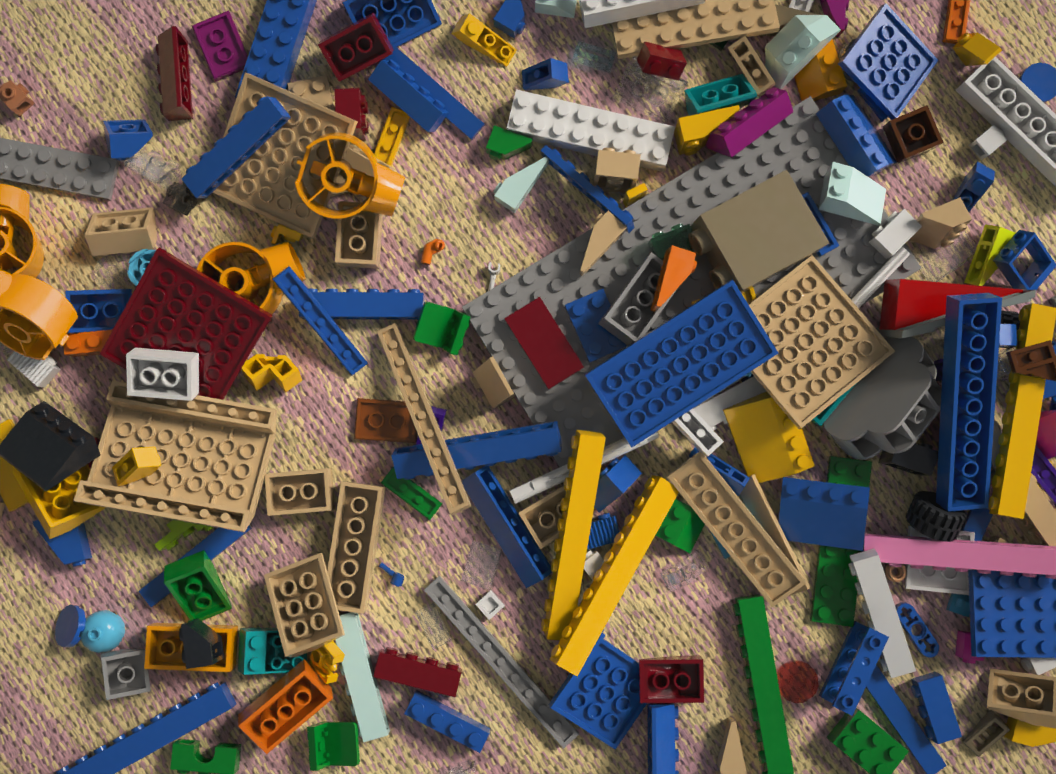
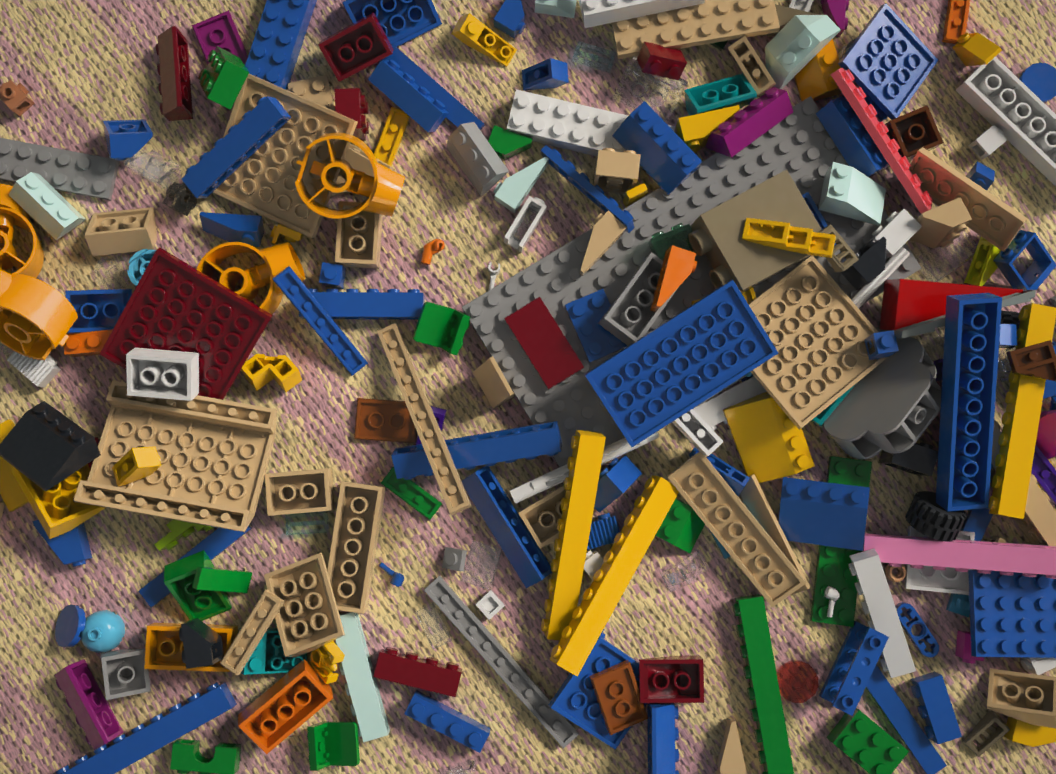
none -> light aqua slope [9,172,86,240]
none -> magenta slope [54,659,124,750]
none -> green tile [192,567,252,593]
none -> green brick [198,46,249,110]
none -> blue slope [200,212,264,247]
none -> tan tile [220,589,285,675]
none -> clear light blue tile [285,511,329,535]
none -> blue brick [319,262,346,289]
none -> light grey plate [442,547,467,571]
none -> light grey slope [447,122,509,196]
none -> white window [504,196,547,253]
none -> dark orange tile [589,660,648,735]
none -> blue slope [612,101,702,195]
none -> yellow slope [742,218,836,258]
none -> dark tan slope [819,224,859,272]
none -> white hand [824,586,839,618]
none -> coral plate [831,68,933,213]
none -> black slope [841,236,886,290]
none -> blue brick [864,330,899,360]
none -> tan plate [909,147,1028,251]

